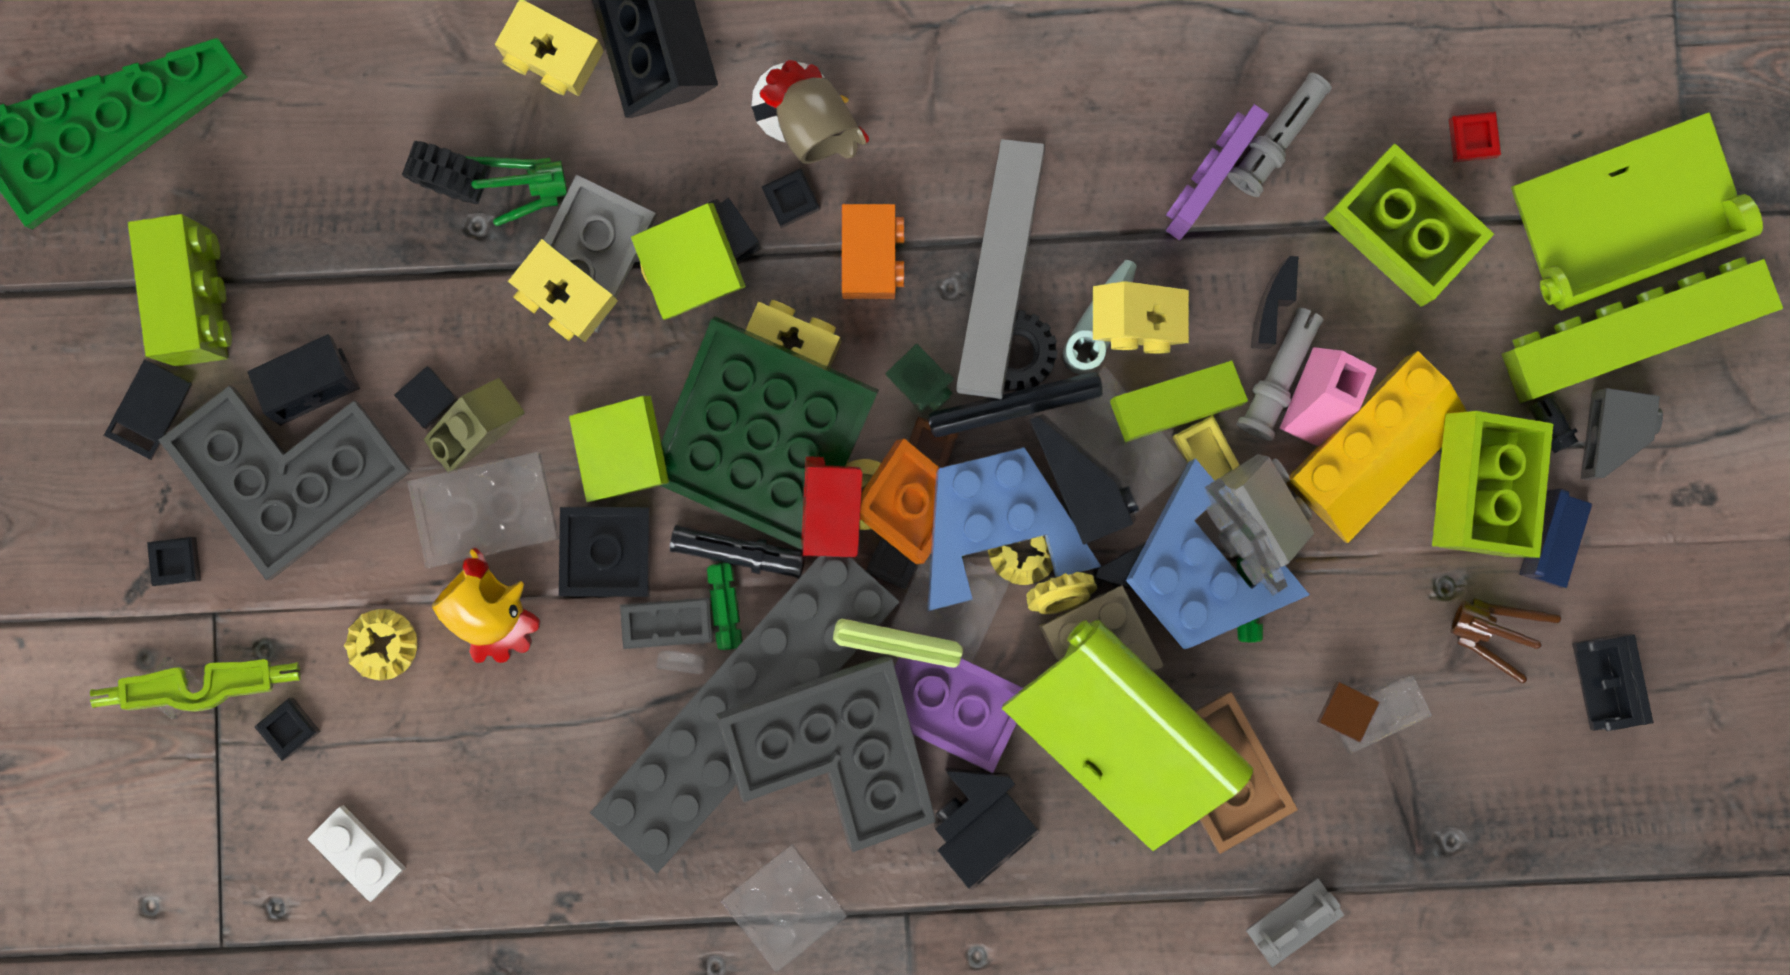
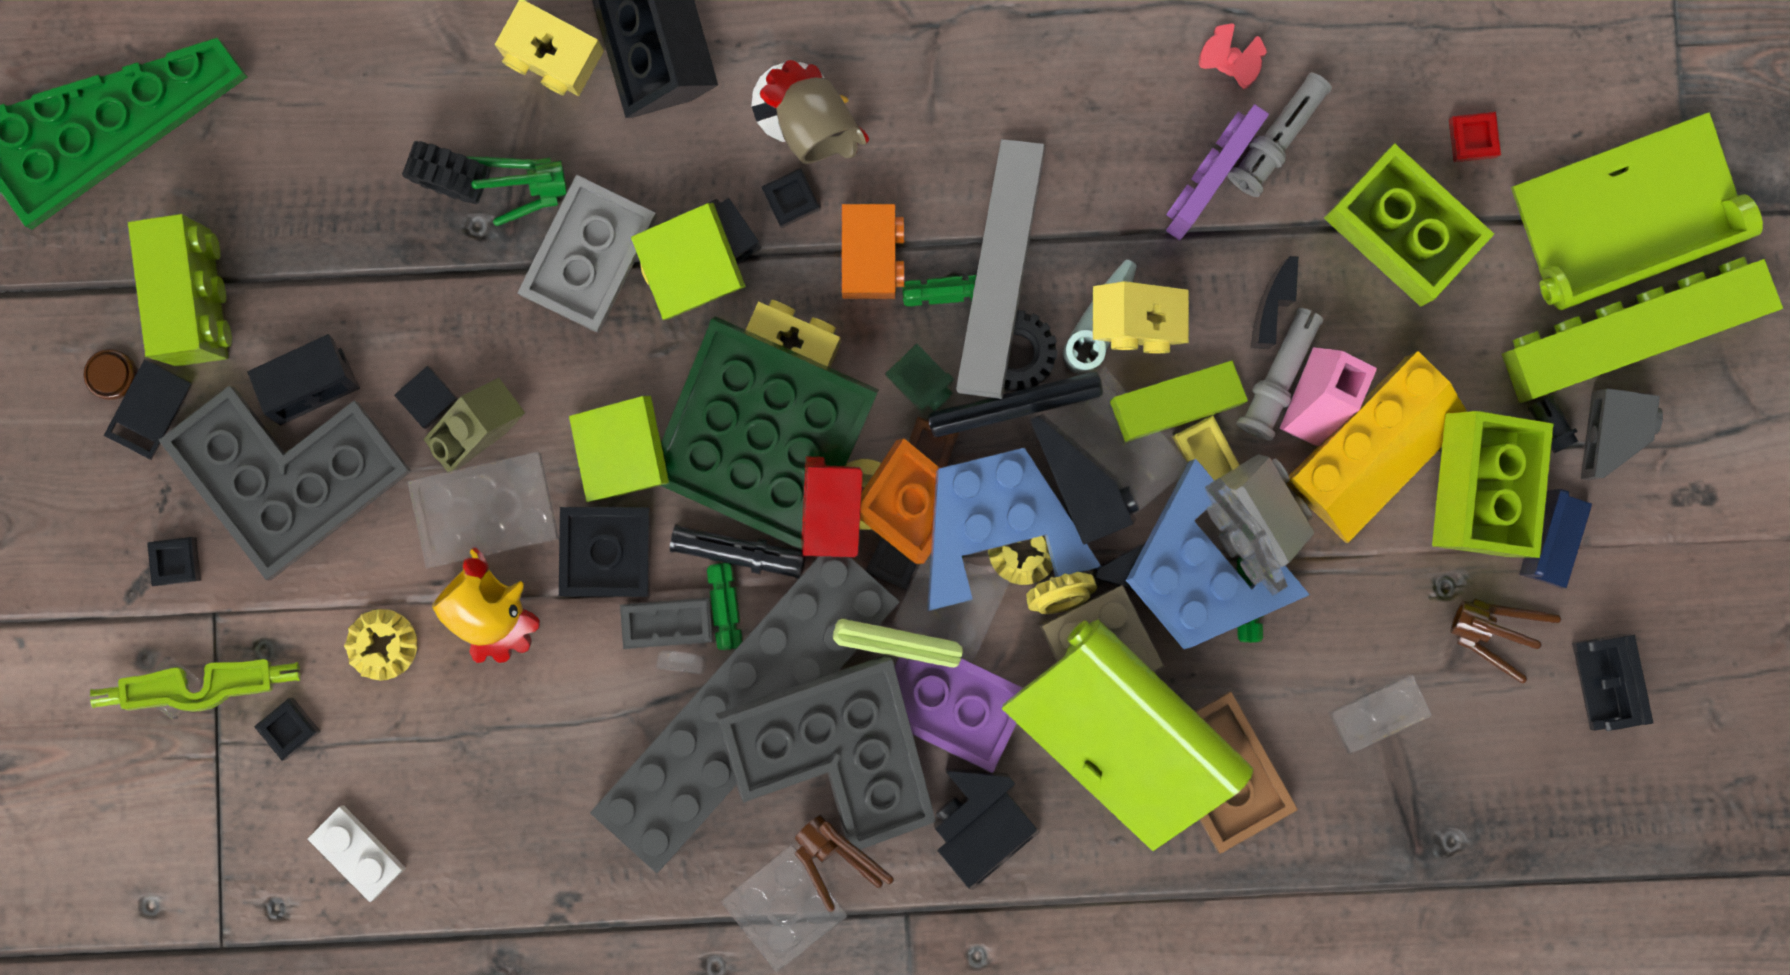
light yellow brick [508,239,618,342] -> none
light grey hinge [1246,878,1344,968] -> none
reddish brown tile [1317,681,1380,743] -> none
none -> reddish brown piece [83,349,137,400]
none -> reddish brown plant [794,815,894,912]
none -> green axle [902,274,977,307]
none -> coral piece [1199,23,1267,89]

